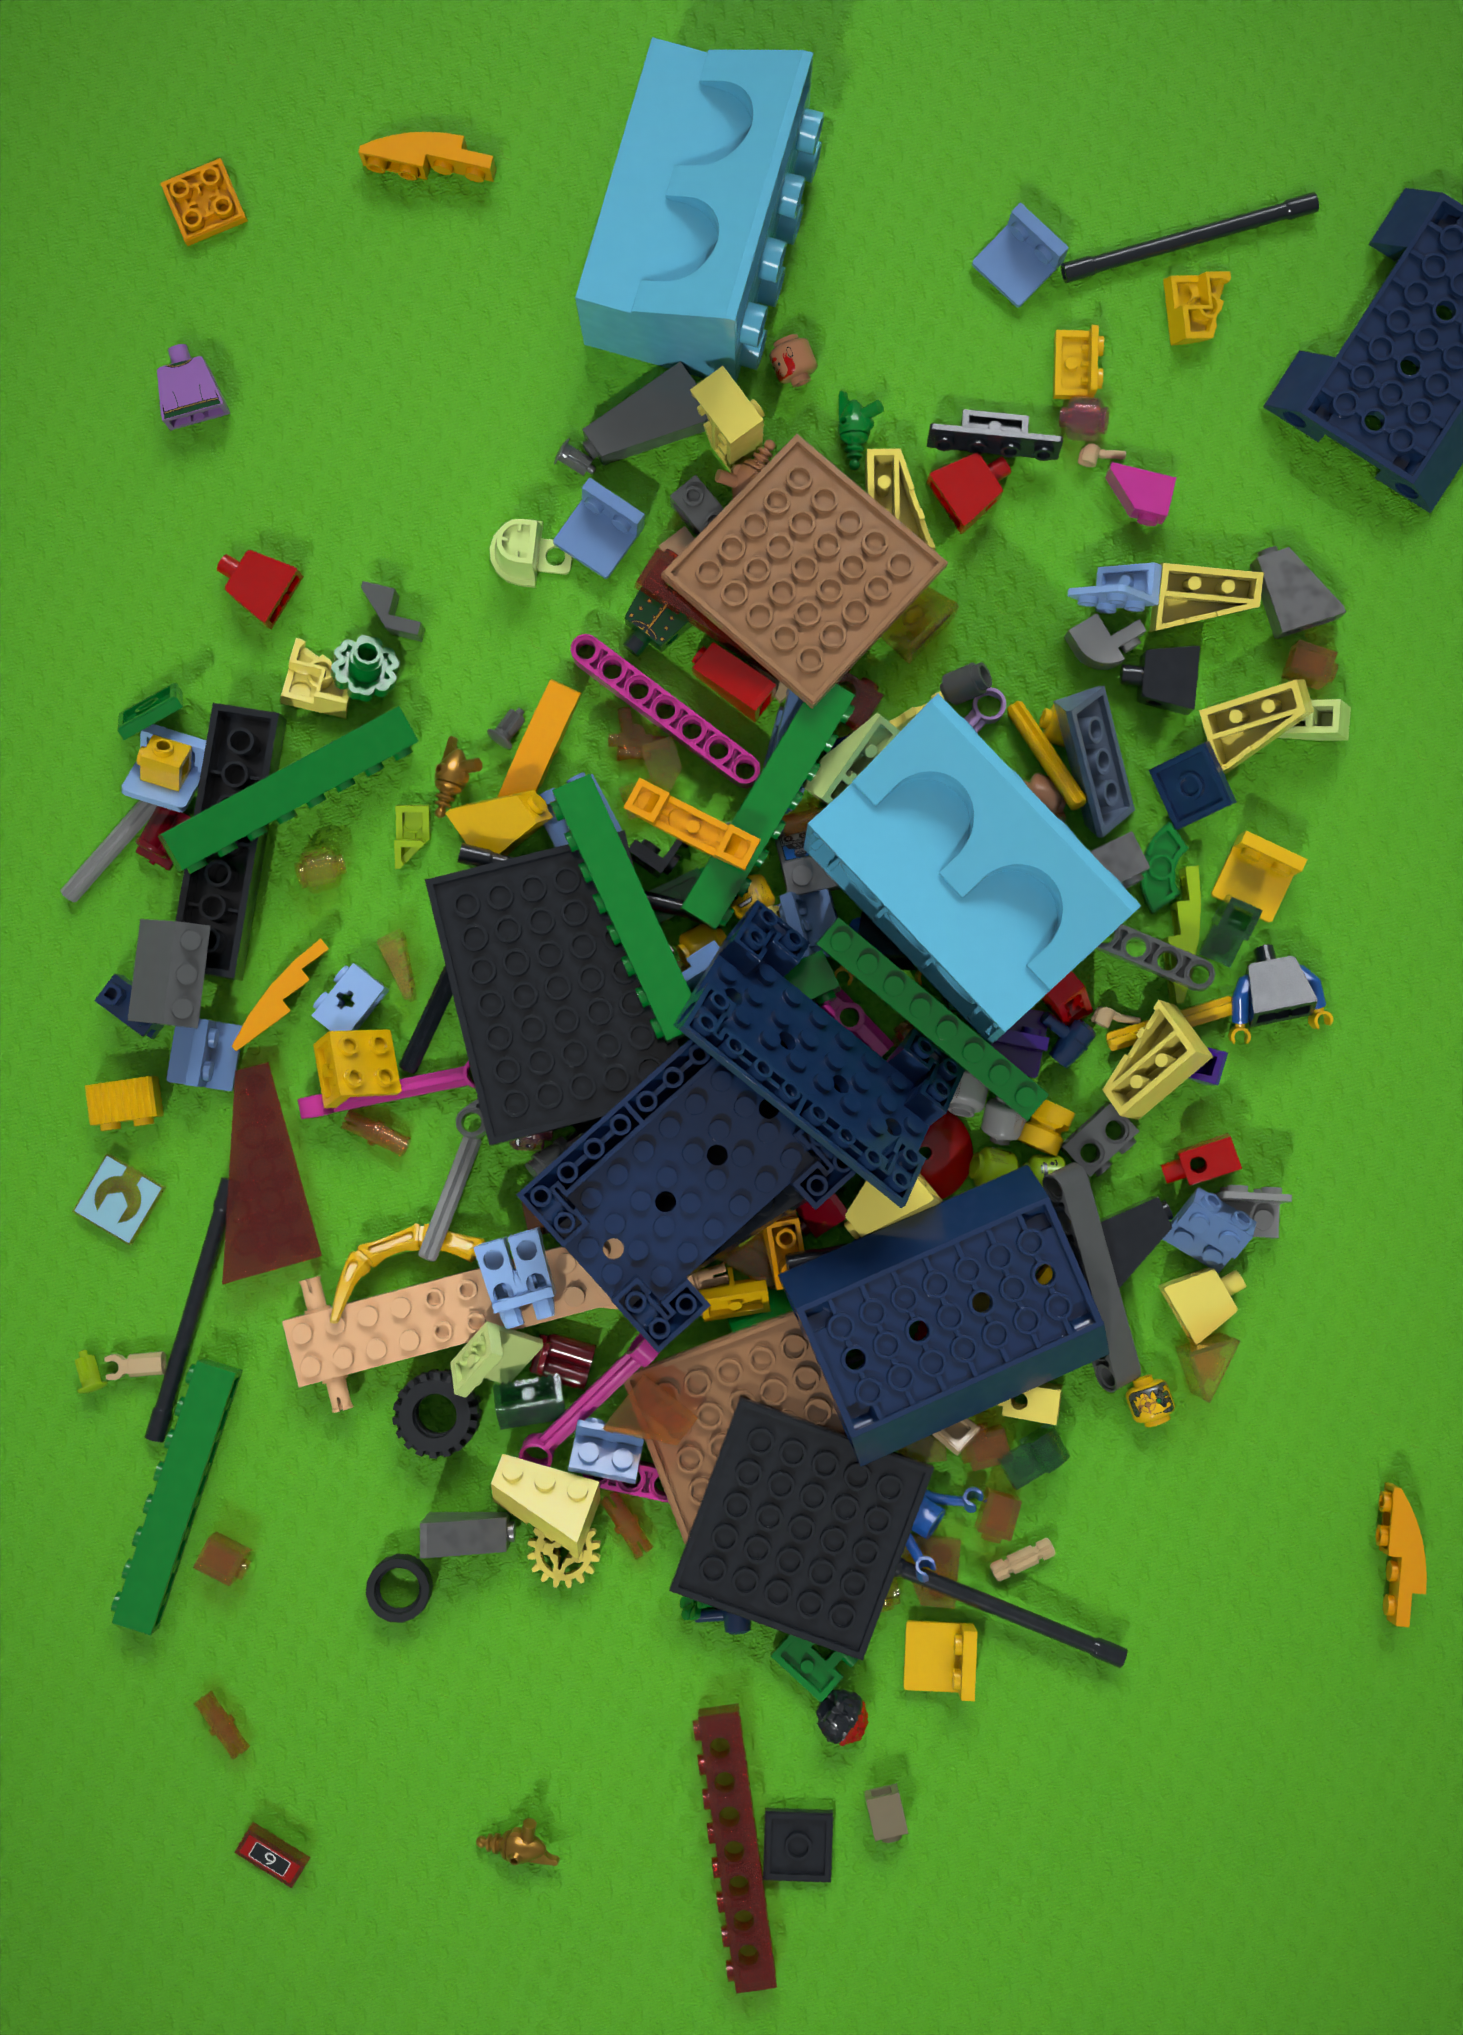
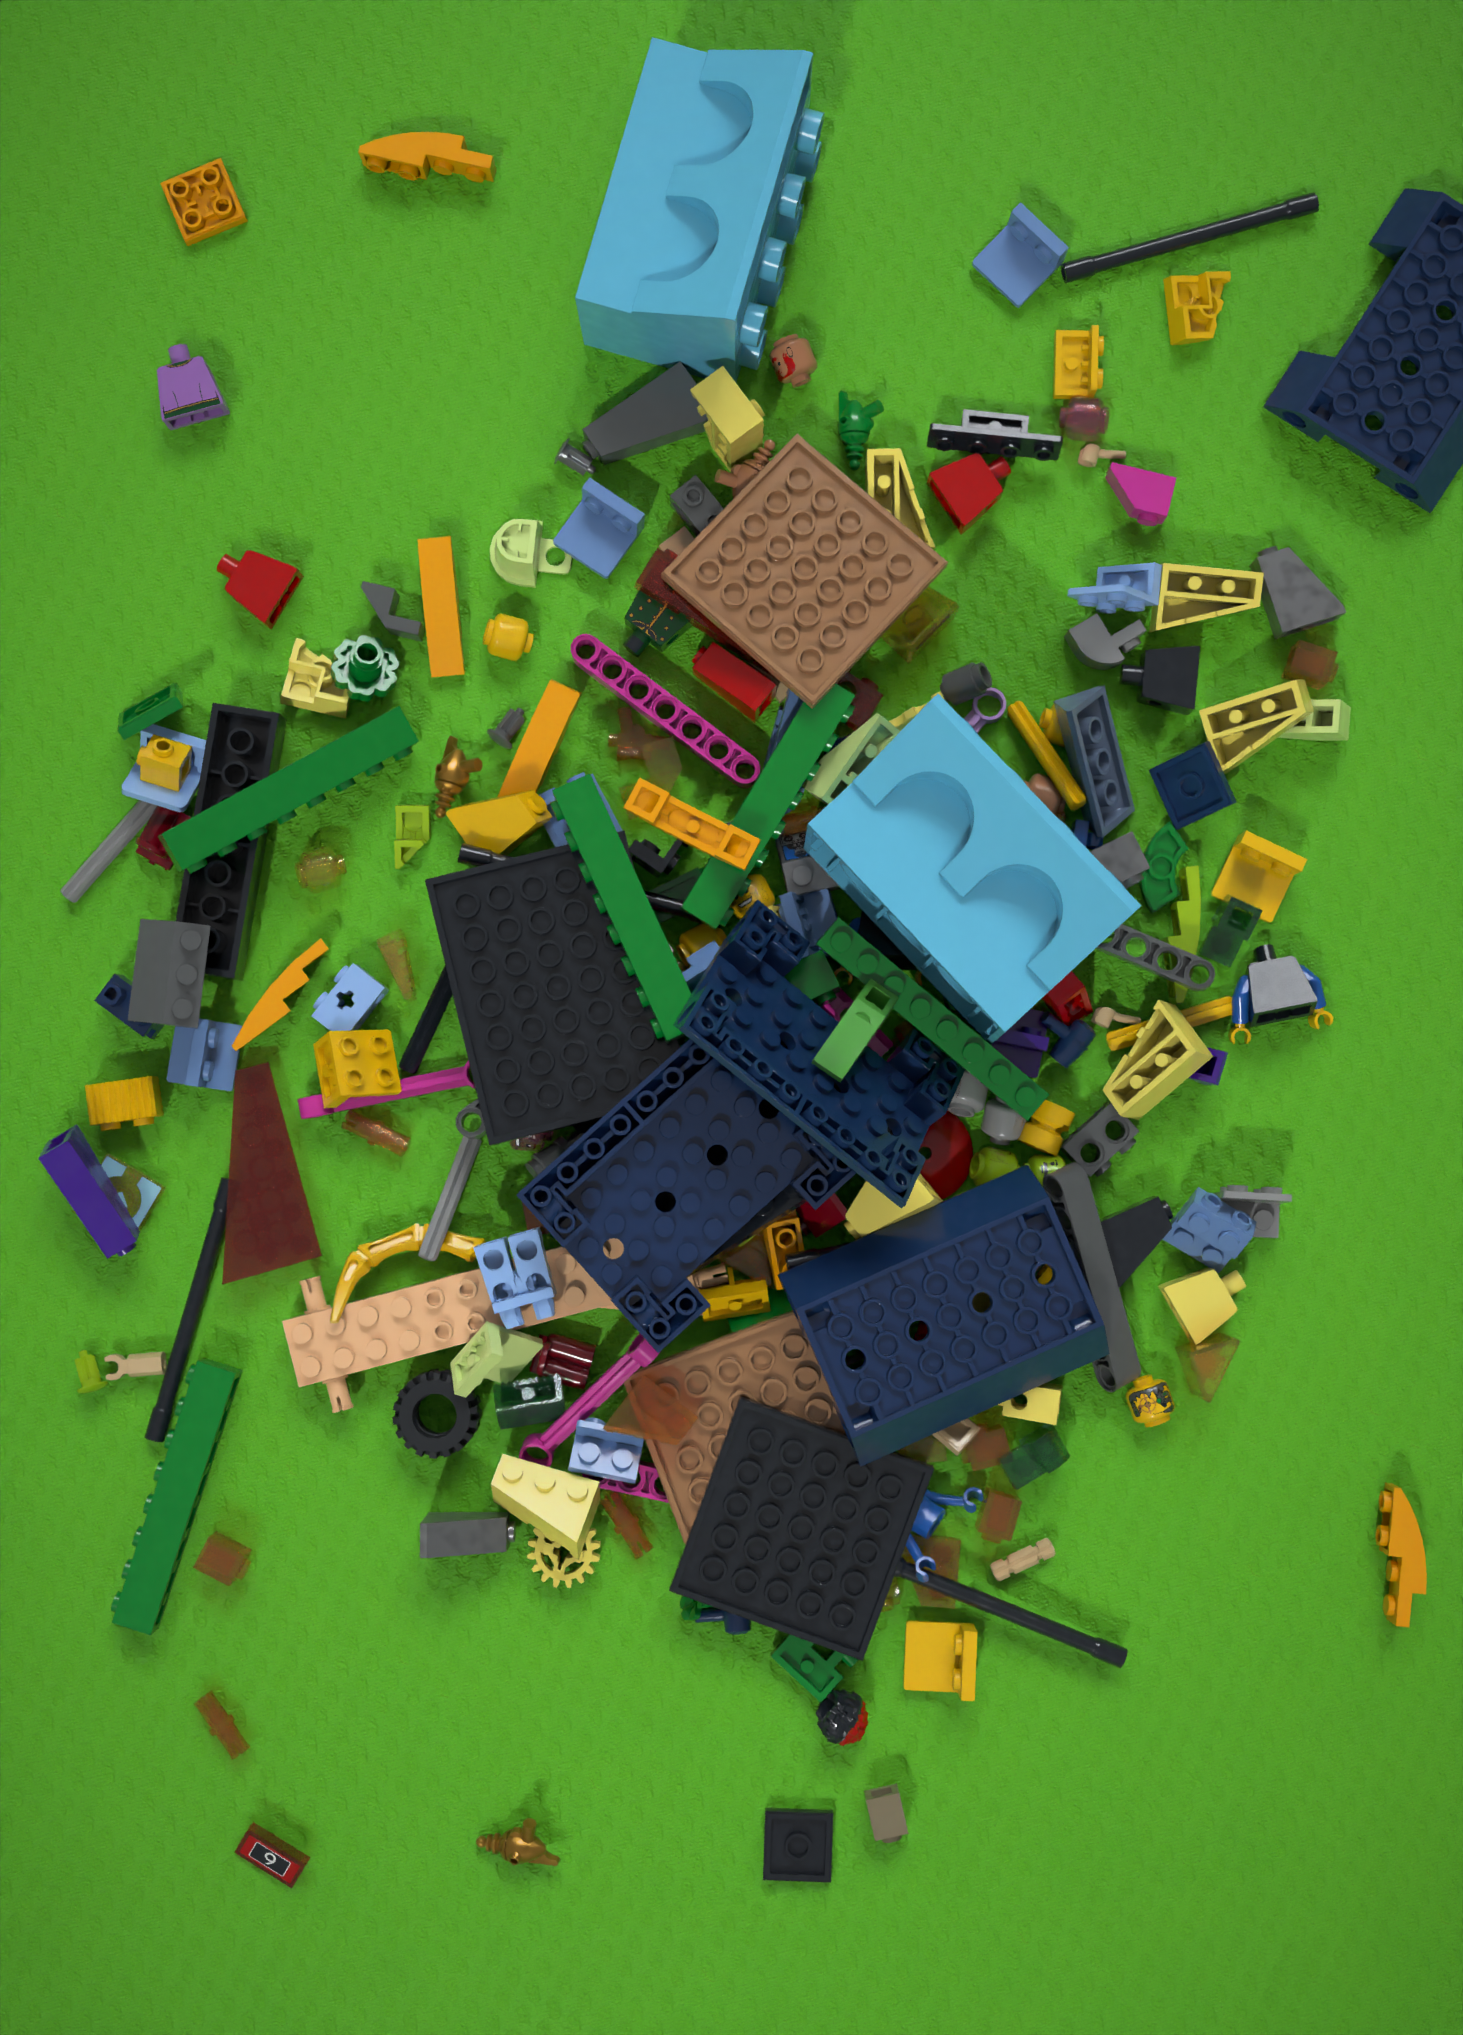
black tyre [366,1554,433,1623] -> none
clear red brick [693,1703,777,1994] -> none
red torso [1160,1133,1242,1185] -> none
none -> dark purple slope [38,1124,140,1259]
none -> light orange slope [417,536,465,678]
none -> yellow head [483,613,534,661]
none -> bright green slope [811,979,899,1082]
none -> blue tile [1071,819,1103,850]

